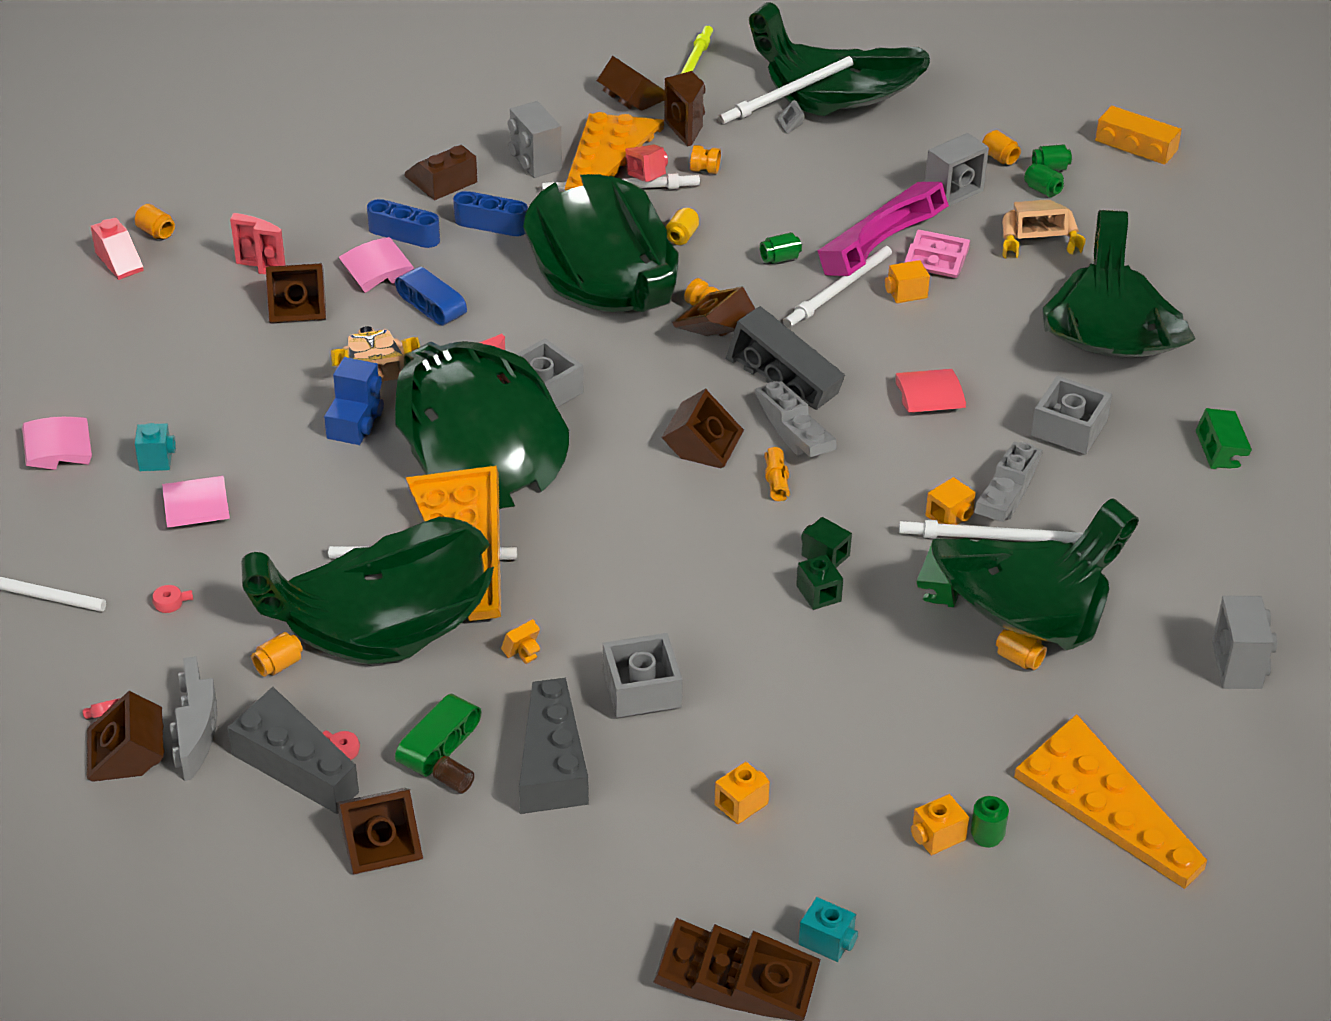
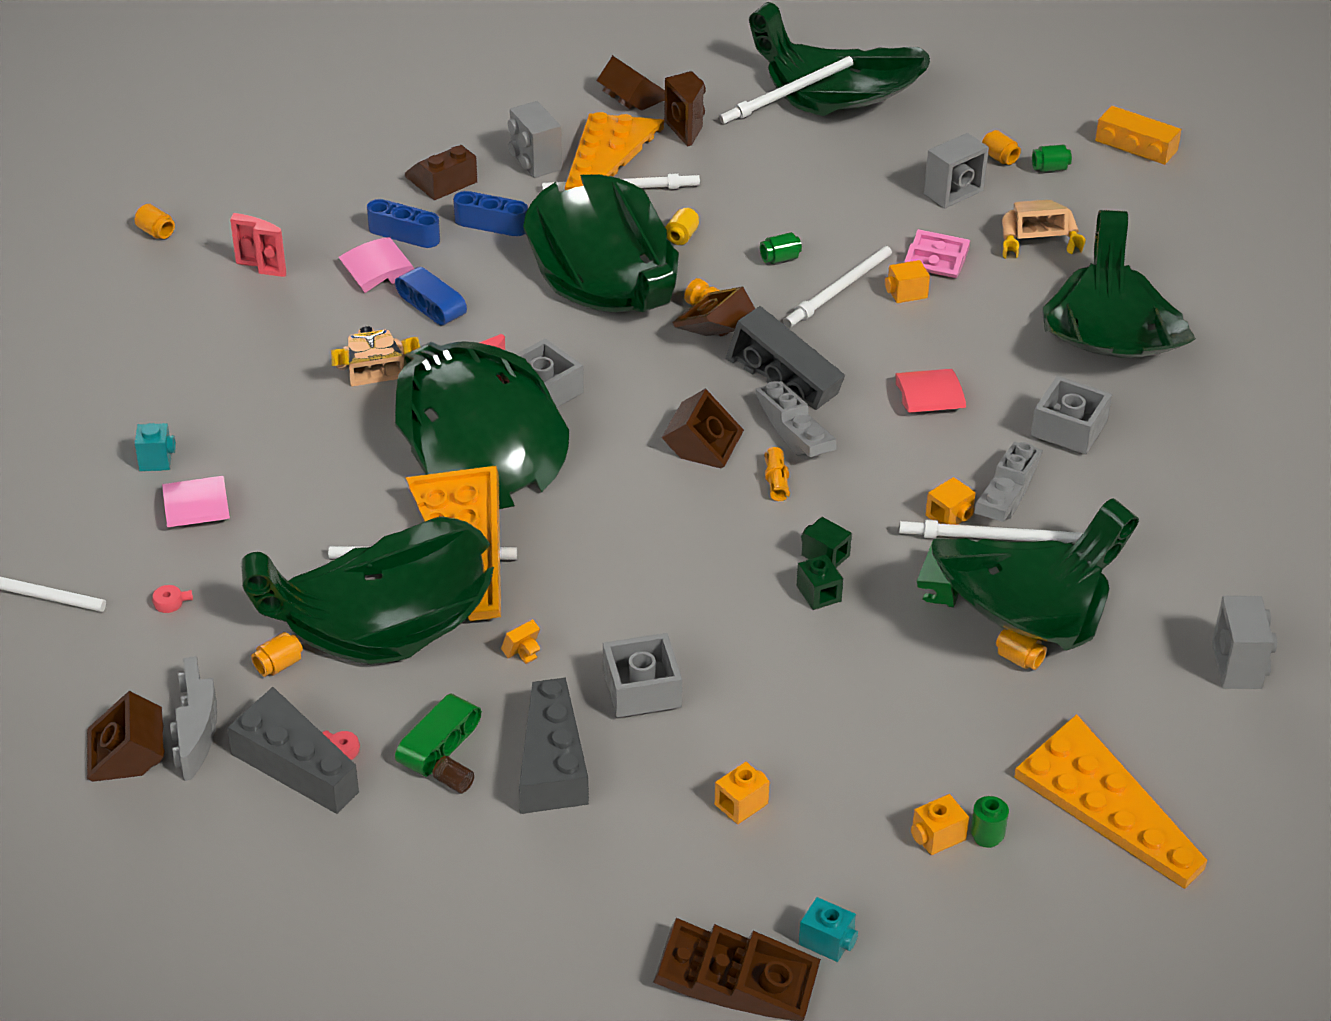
bright pink slope [22,416,92,470] -> none
coral piece [83,698,120,719] -> none
slope [91,217,144,280] -> none
reddish brown slope [266,263,326,323] -> none
blue brick [324,357,384,445] -> none
reddish brown slope [336,788,423,874] -> none
coral slope [625,144,668,182] -> none
neon yellow bar [681,26,713,73] -> none
light orange wheel [690,145,721,174] -> none
light grey slope [778,100,804,133] -> none
dark pink arch [817,182,949,276] -> none
green brick [1024,164,1064,197] -> none
green hinge [1195,408,1252,469] -> none

